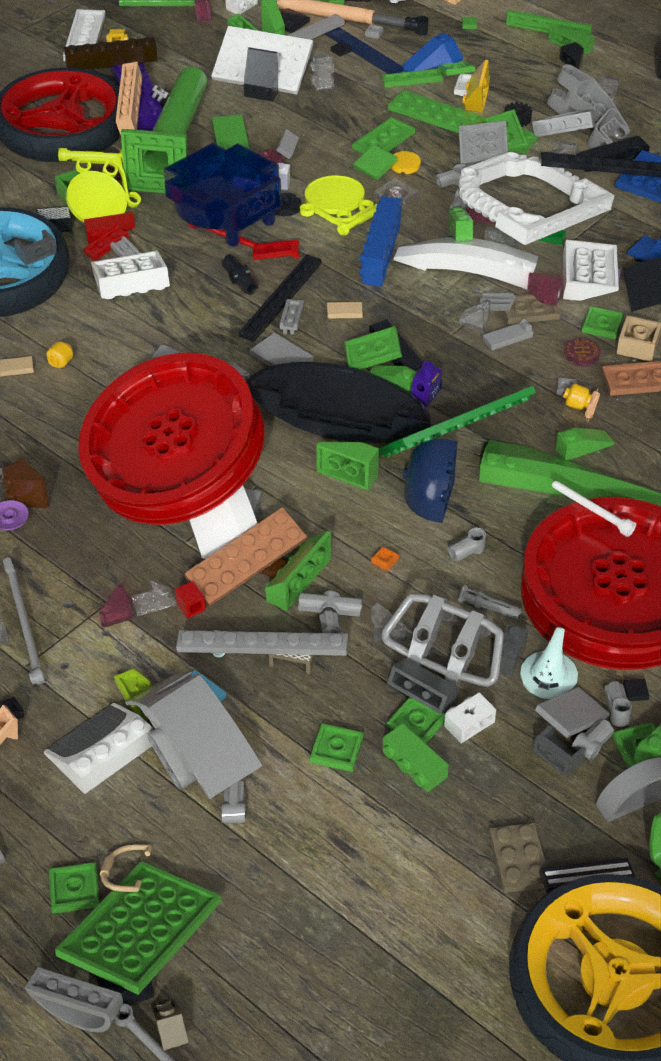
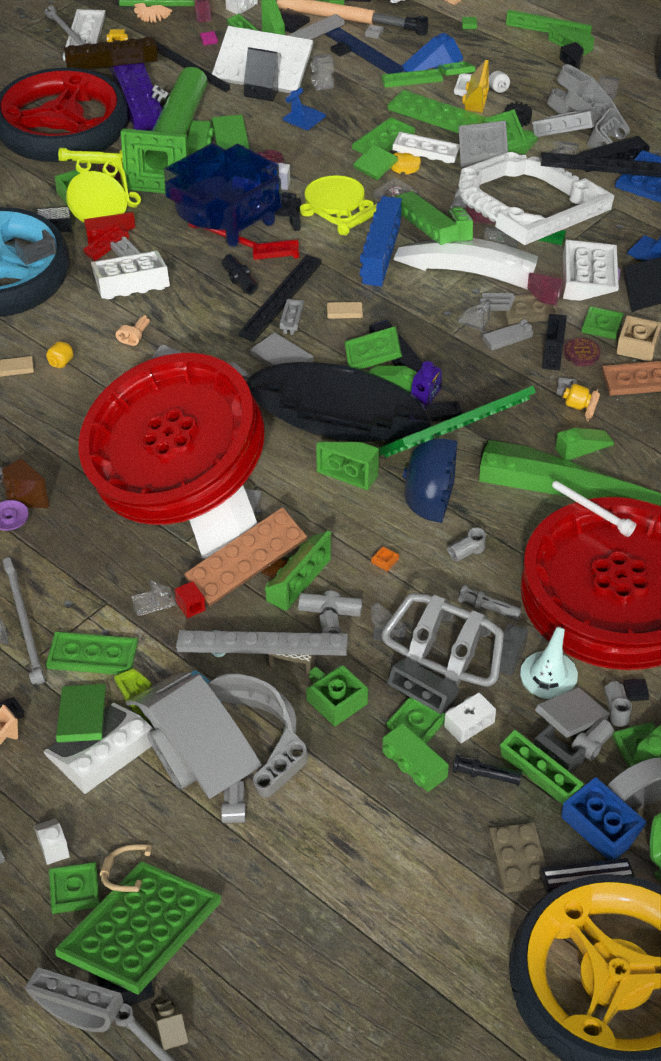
clear pink slope [100,584,133,627] -> none
light nougat brick [116,62,142,135] -> none
light grey tile [276,129,299,159] -> none
bright green tile [310,723,364,772] -> none
light grey piece [436,164,467,188] -> none
none -> white slope [34,818,69,865]
none -> light grey hinge [44,5,92,45]
none -> bright green tile [46,632,138,675]
none -> bright green tile [56,684,106,742]
none -> light nougat piece [116,315,150,346]
none -> light nougat hair [134,3,173,23]
none -> black axle [155,41,230,92]
none -> bright green brick [187,120,214,162]
none -> dark pink tile [200,31,218,45]
none -> light grey piece [207,674,308,798]
none -> blue plate [283,87,326,131]
none -> black tile [289,207,300,231]
none -> bright green hinge [306,665,368,727]
none -> white plate [392,132,460,163]
none -> bright green brick [395,191,459,245]
none -> black tile [424,401,462,422]
none -> black pin [452,753,522,786]
none -> white head [489,71,510,93]
none -> bright green brick [500,730,584,805]
none -> black panel [542,313,567,371]
none -> blue slope [561,777,647,860]

